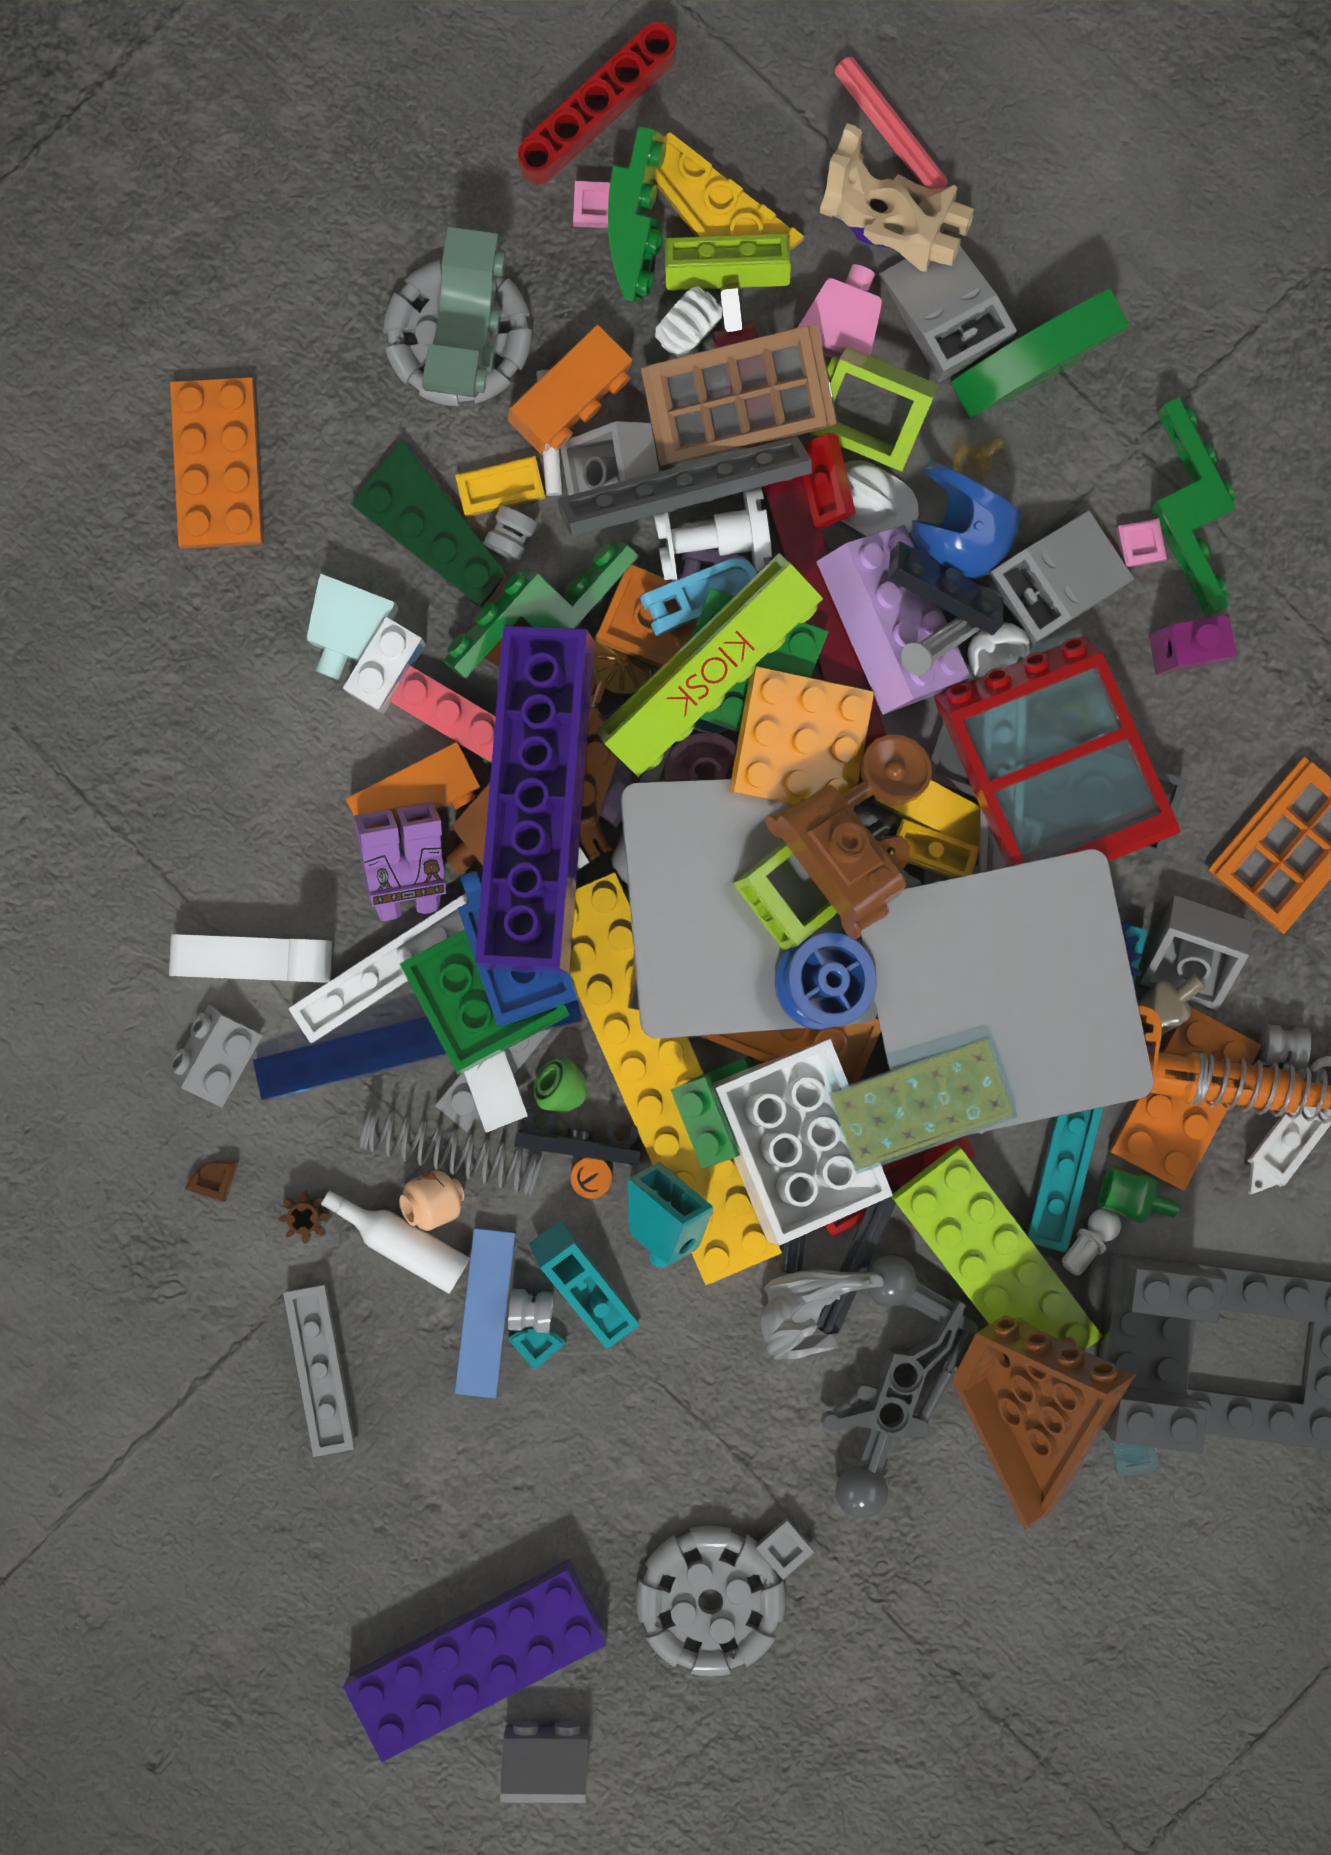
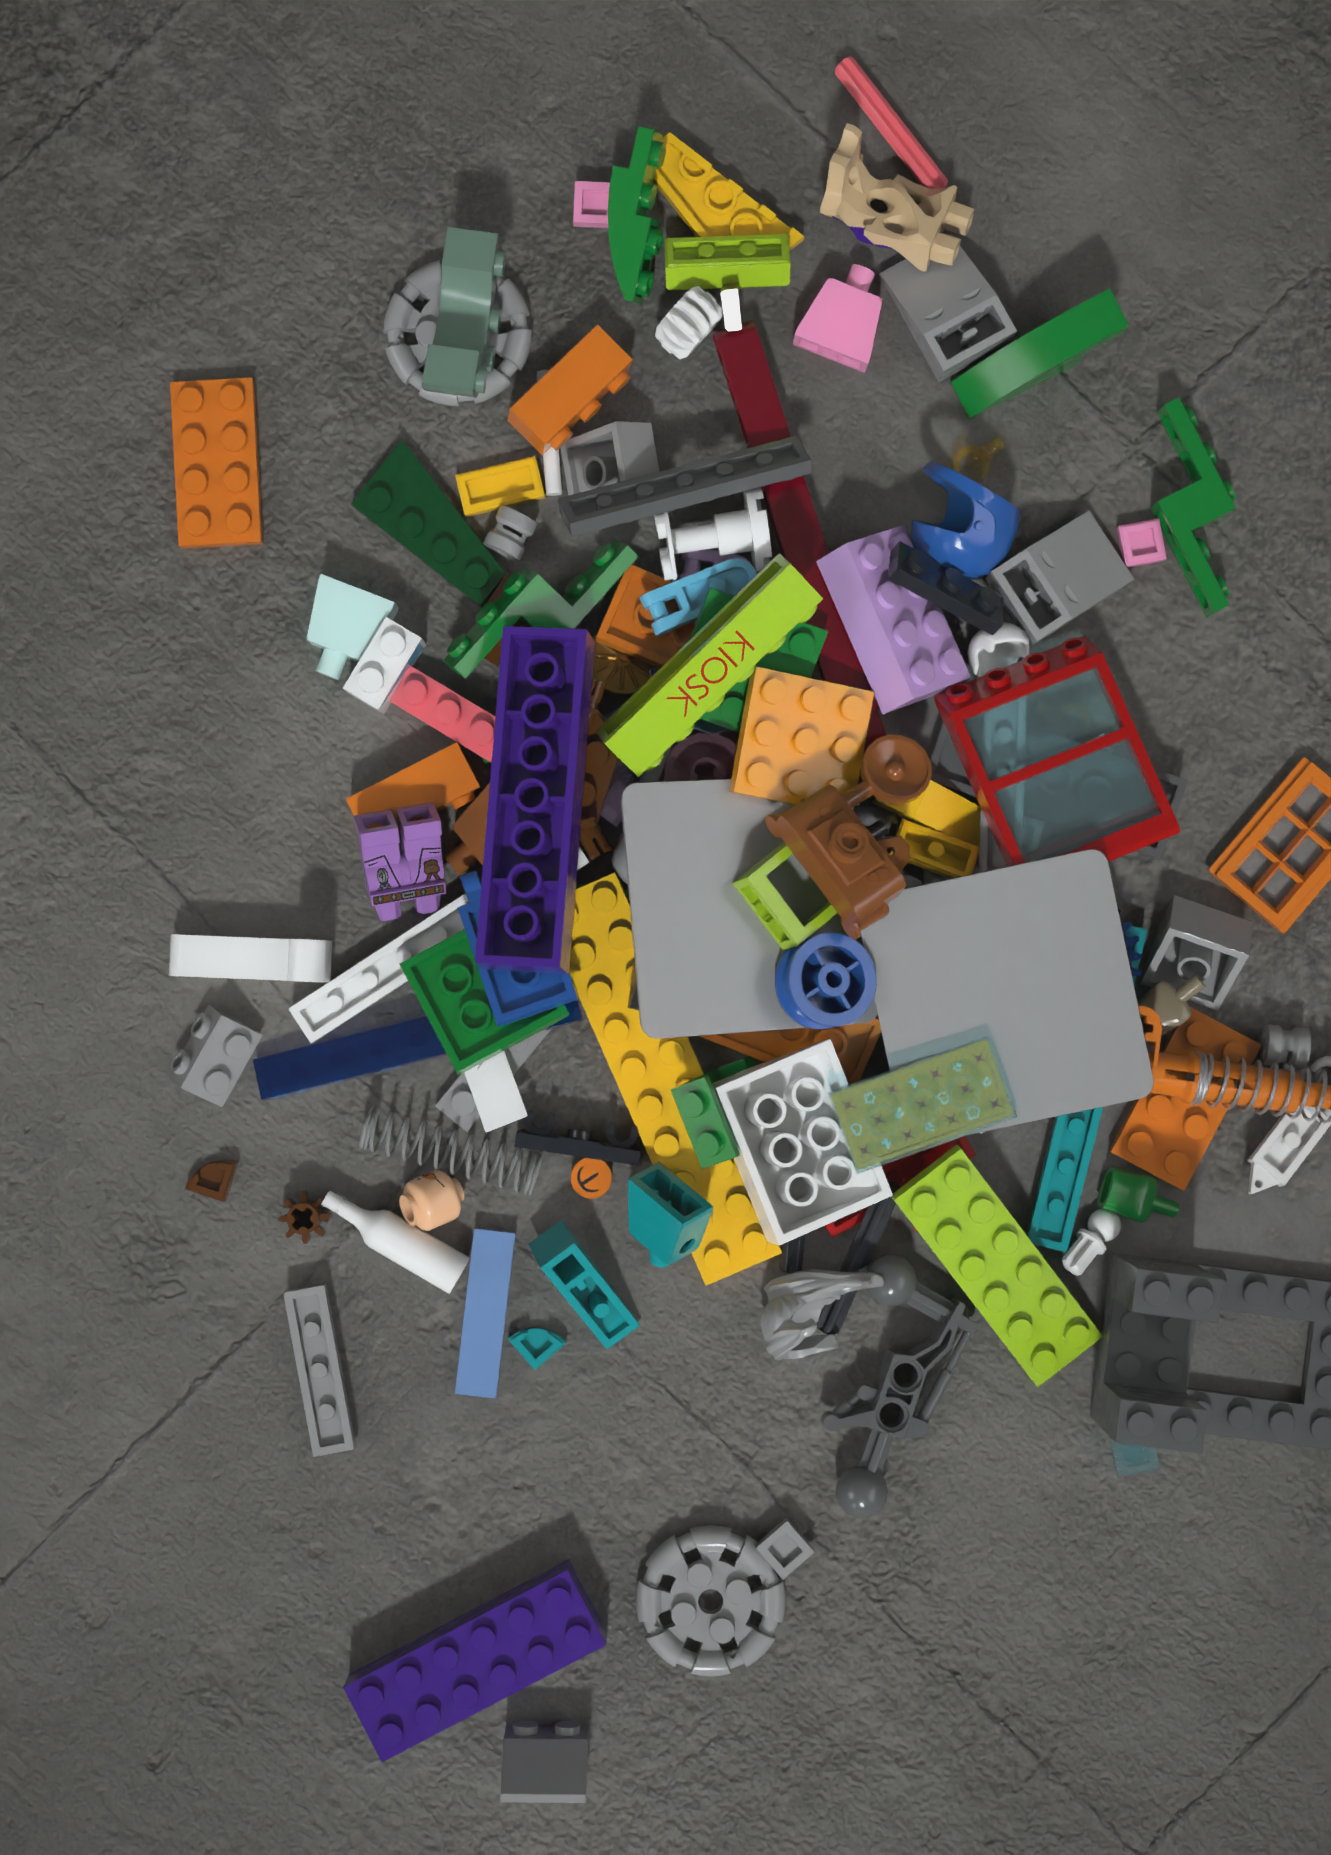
light grey wheel [508,1288,554,1334] -> none
red beam [517,22,676,185] -> none
bright green cone [534,1057,587,1112] -> none
medium nougat piece [641,324,838,467] -> none
red plate [803,433,856,528] -> none
lime window [809,346,938,472] -> none
white piece [841,460,919,536] -> none
light grey axle [901,607,1004,675] -> none
dark orange piece [952,1315,1136,1530] -> none
magenta torso [1149,615,1236,675] -> none

